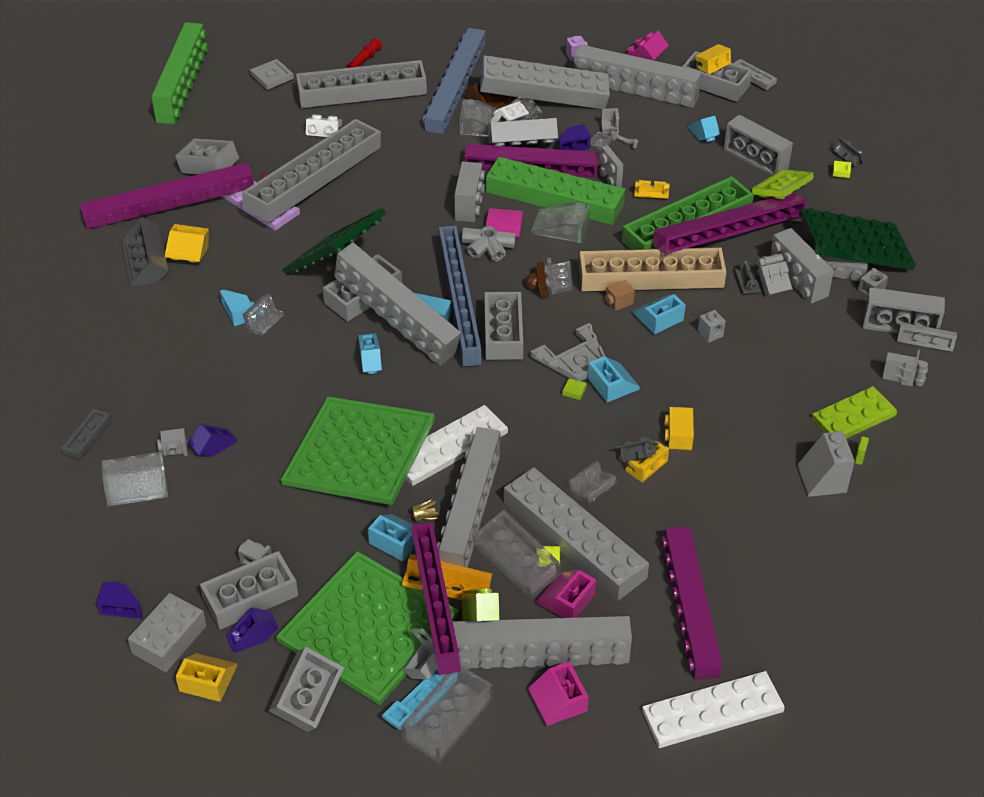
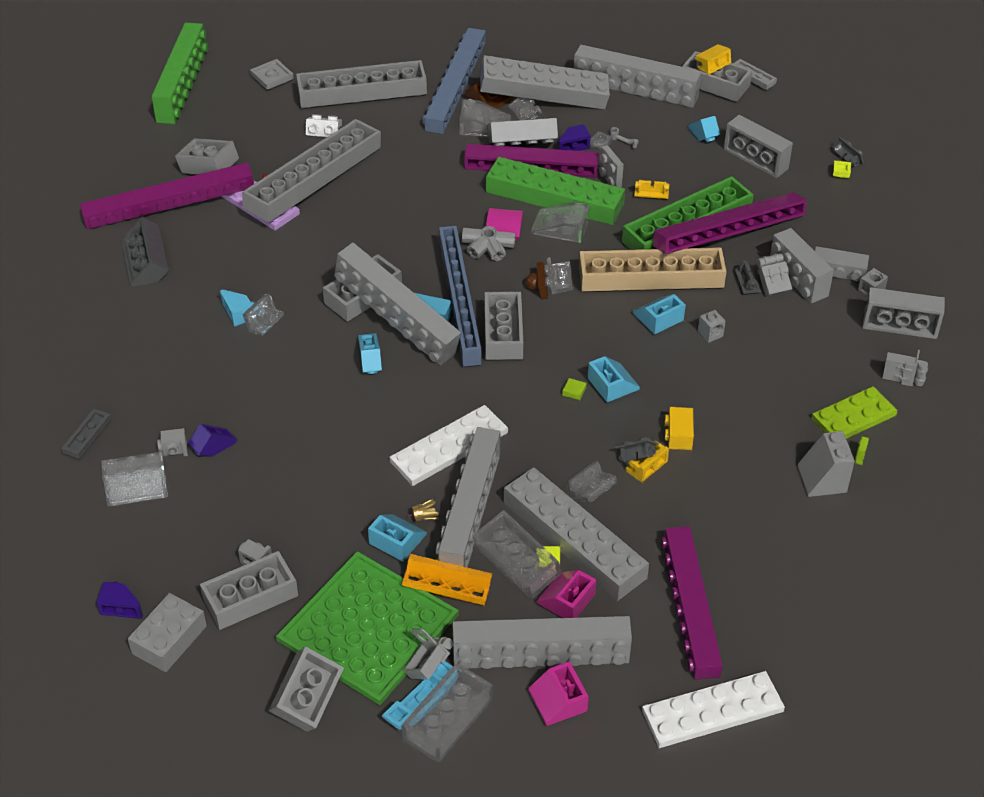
yellow slope [165,224,209,263] -> none
yellow slope [175,653,237,702] -> none
dark purple slope [226,607,278,653] -> none
bright green plate [281,396,435,505] -> none
dark green plate [282,208,386,275] -> none
red pin [346,38,382,68] -> none
magenta brick [411,522,461,675] -> none
light grey brick [455,162,485,222] -> none
brick [461,589,499,621] -> none
white bracket [490,101,529,122] -> none
light grey wing [531,323,605,381] -> none
lavender brick [566,36,588,62] -> none
light grey panel [601,108,619,134] -> none
medium nougat brick [605,280,635,311] -> none
dark pink slope [626,30,669,61] -> none
lime plate [752,169,813,199] -> none
dark green plate [798,208,916,270] -> none
light grey plate [897,323,957,352] -> none

